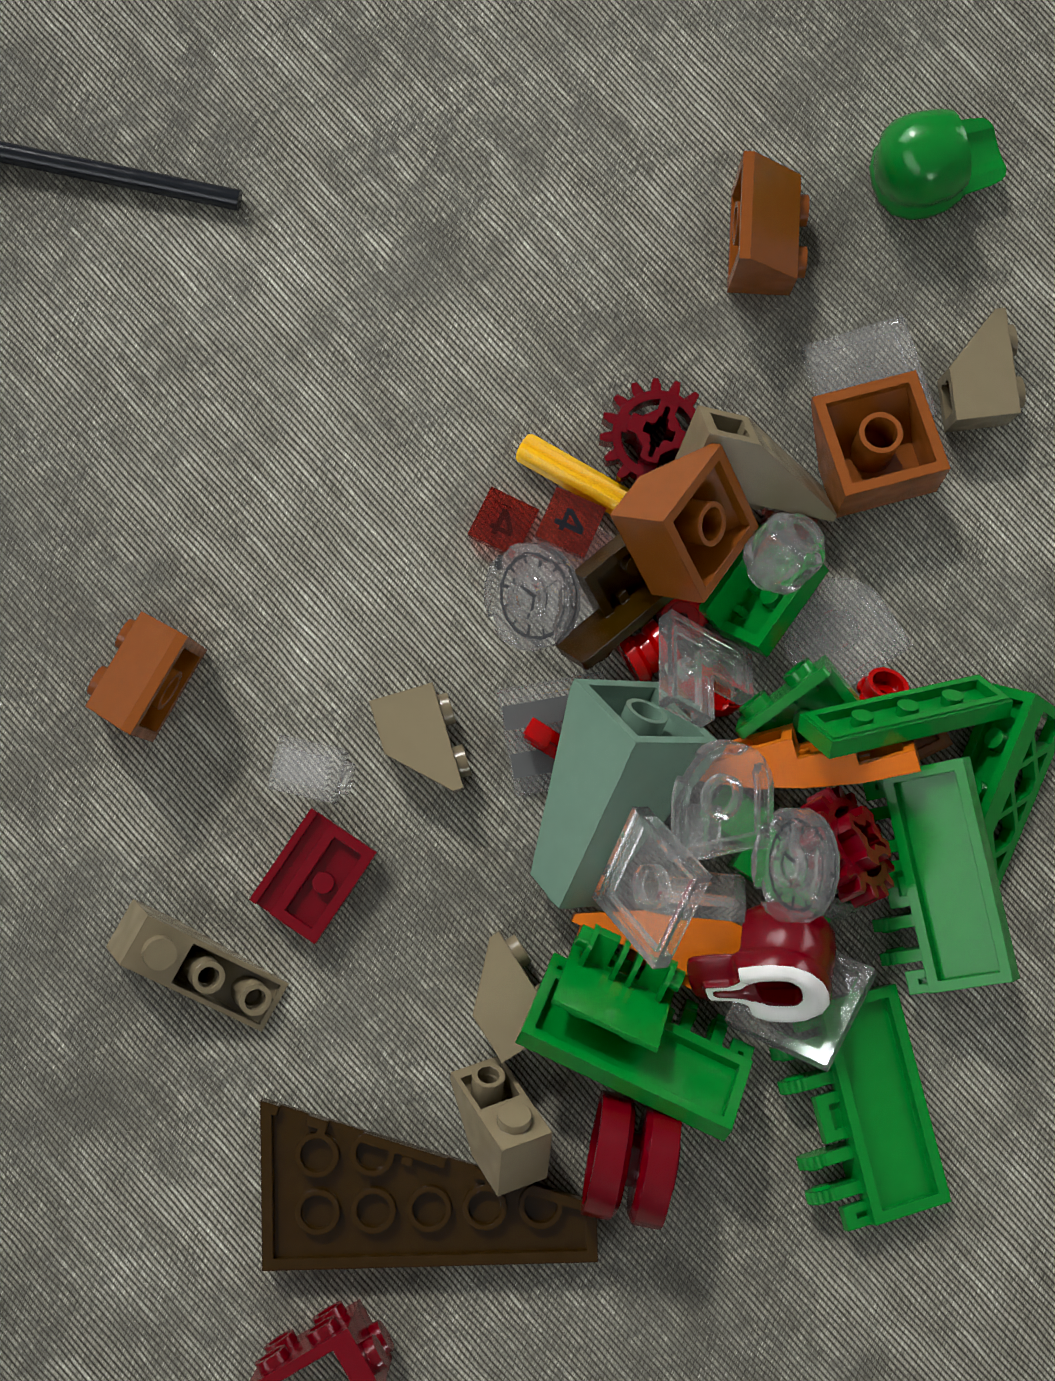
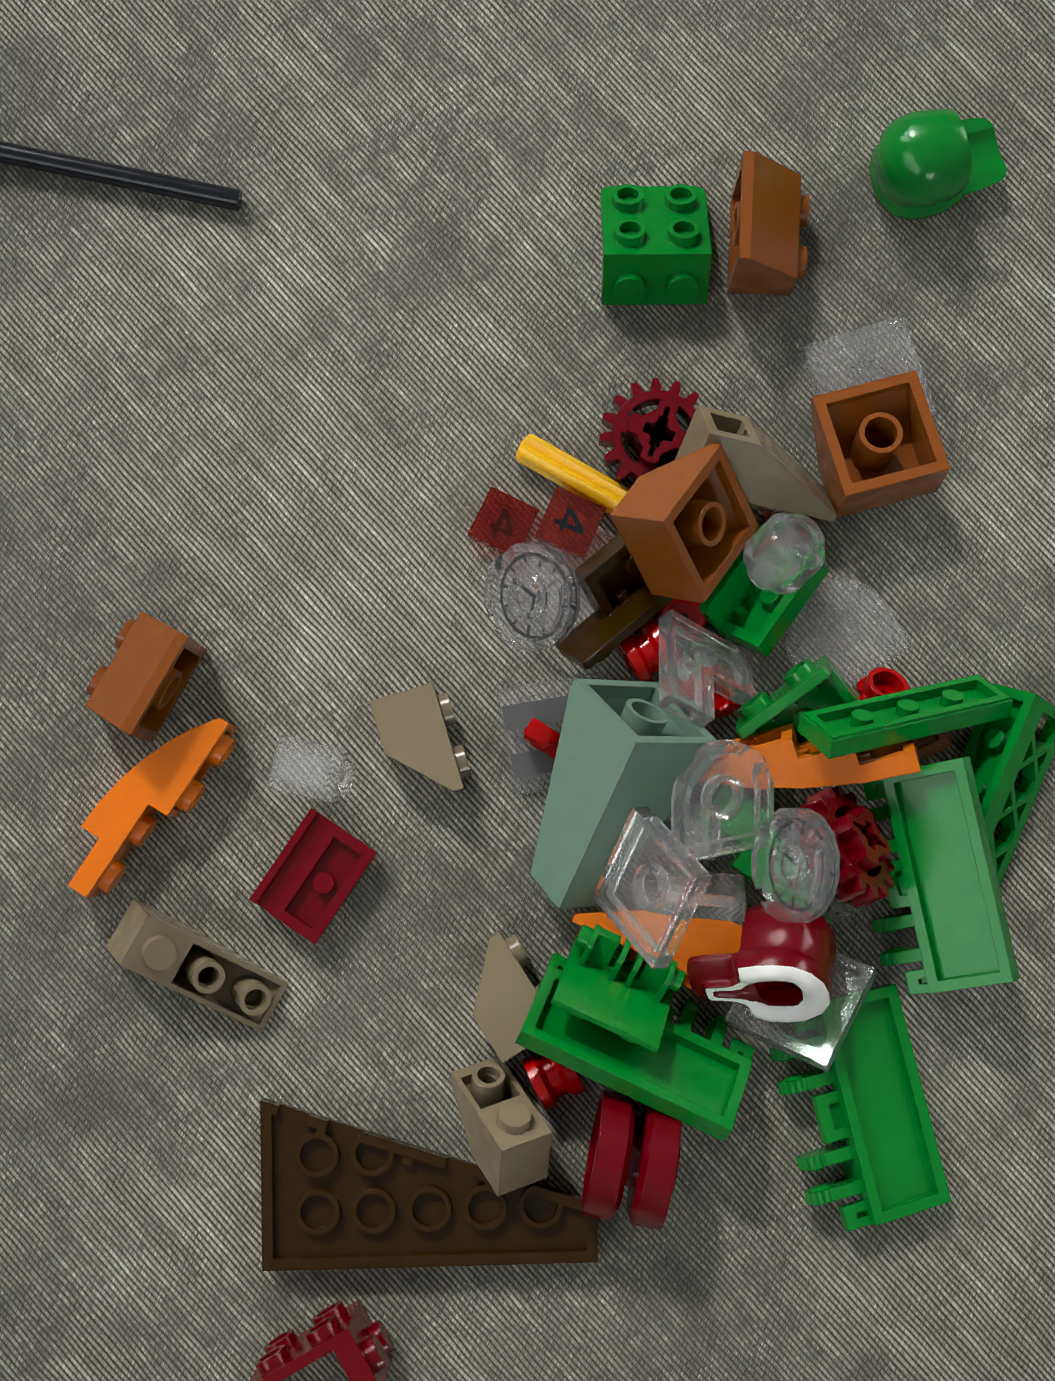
dark tan slope [937,308,1026,433] -> none
none -> orange slope [68,717,237,898]
none -> red wheel [522,1055,586,1110]
none -> green bracket [600,184,712,305]

